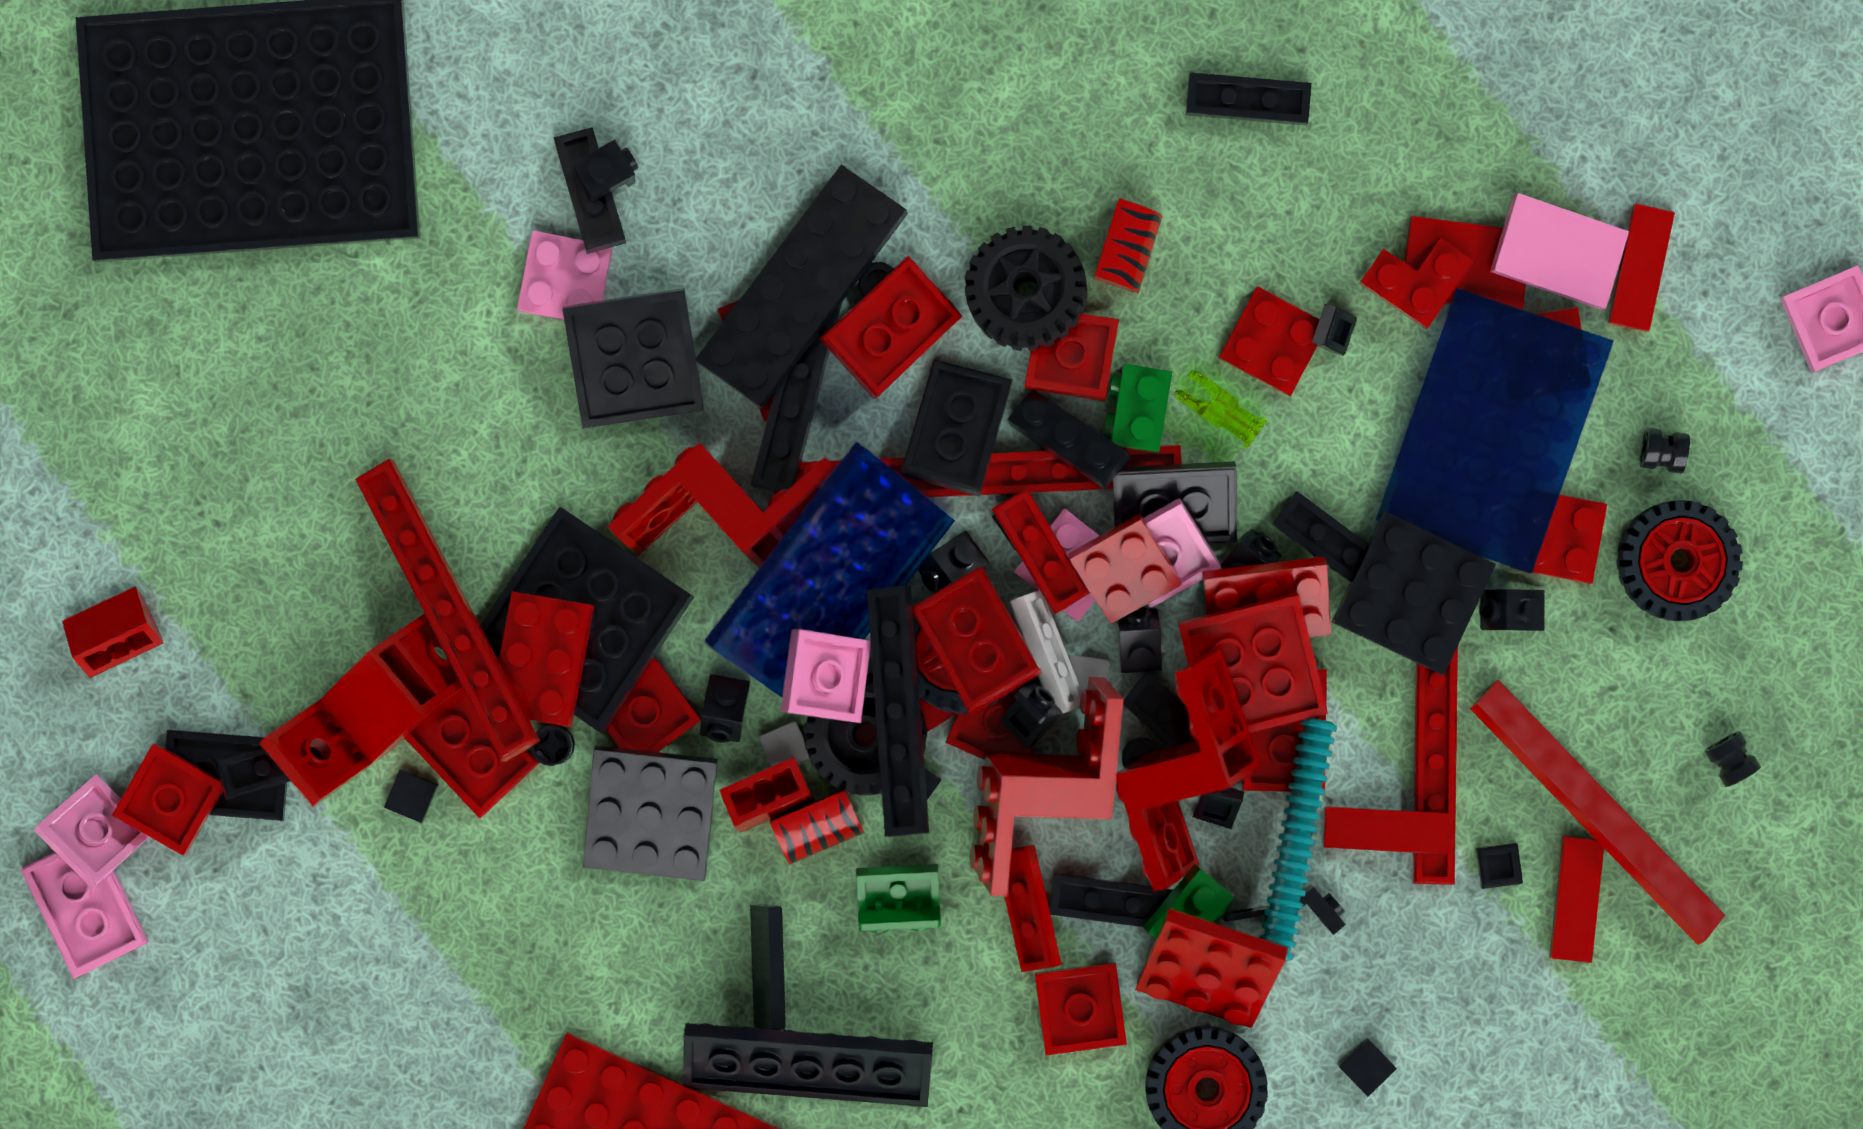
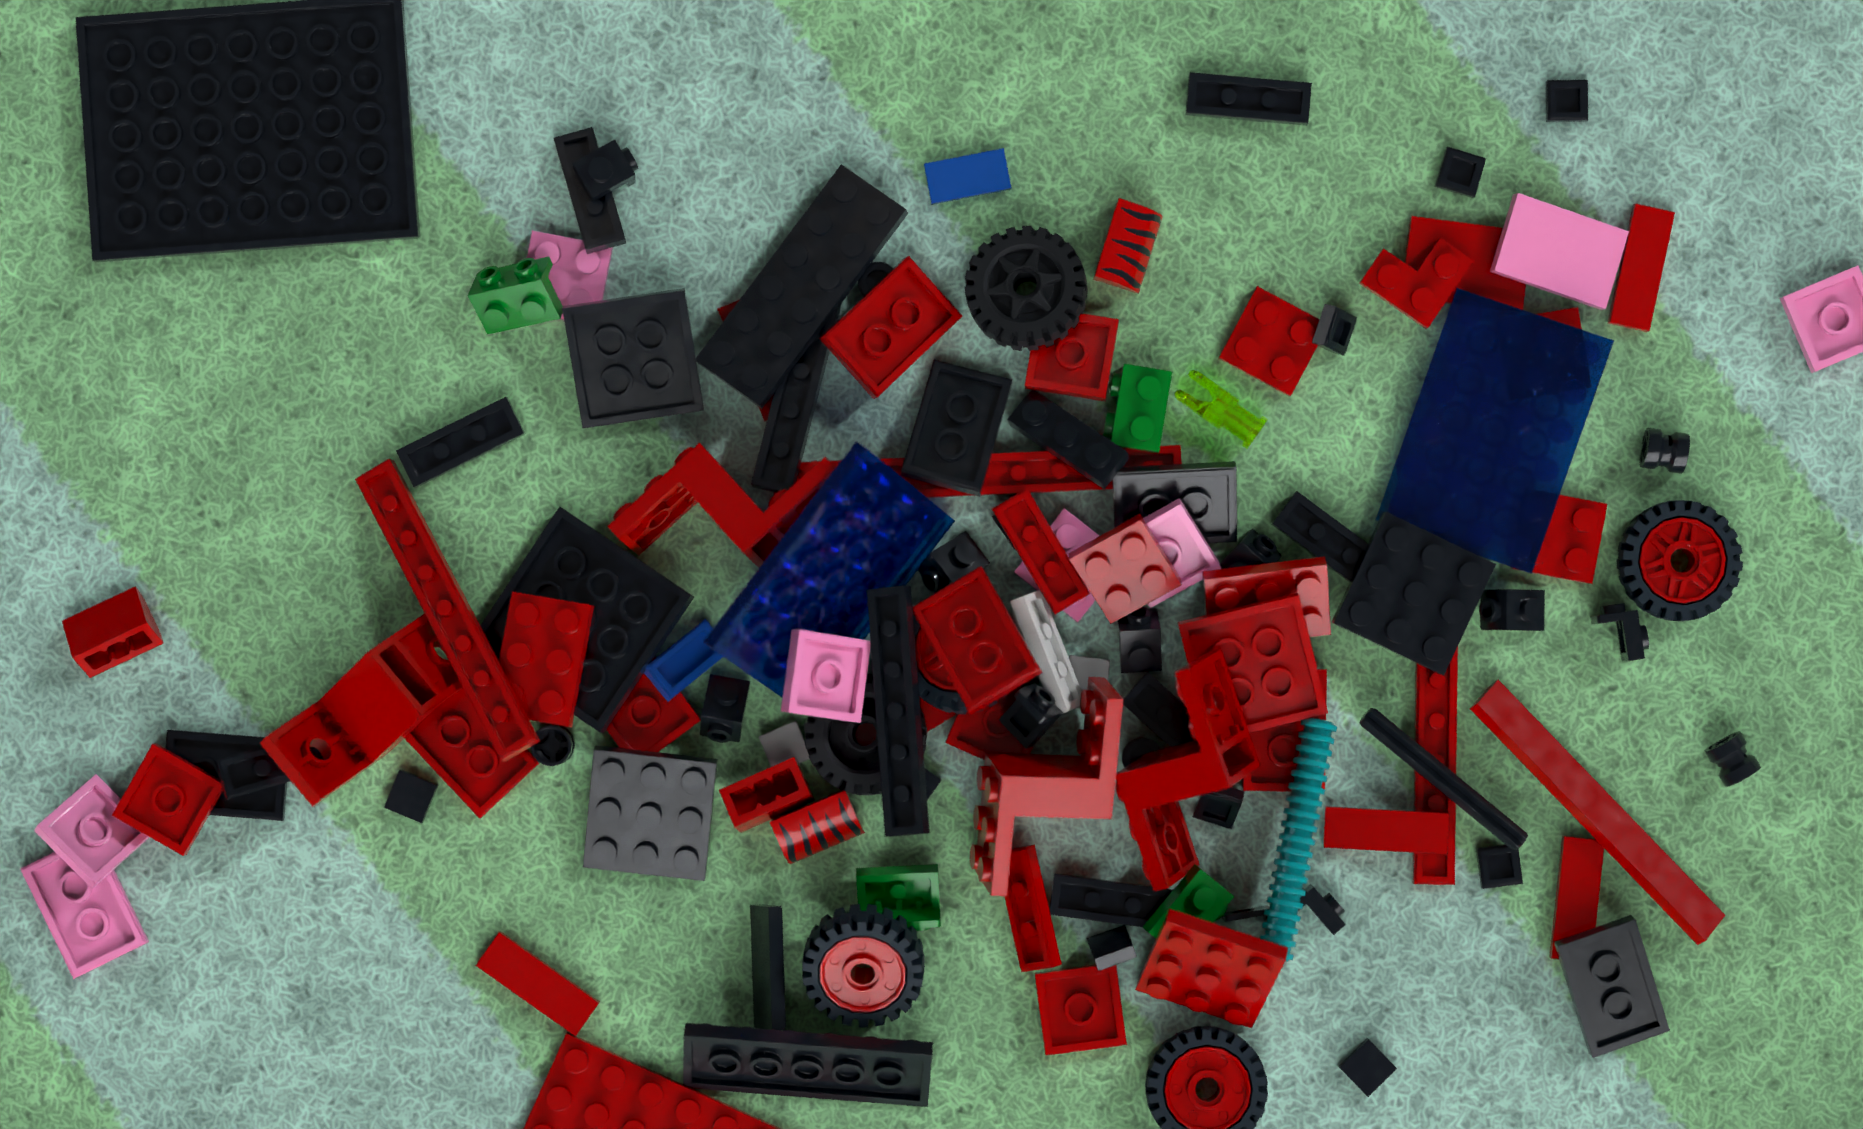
none -> black plate [396,397,525,488]
none -> green bracket [468,257,563,334]
none -> red tile [475,931,600,1037]
none -> blue tile [644,619,731,702]
none -> wheel [802,904,924,1027]
none -> blue tile [924,148,1011,205]
none -> black tile [1086,925,1137,970]
none -> black axle [1359,708,1528,850]
none -> black tile [1435,147,1486,198]
none -> black tile [1546,80,1588,122]
none -> black plate [1554,915,1670,1058]
none -> black bracket [1590,603,1649,661]

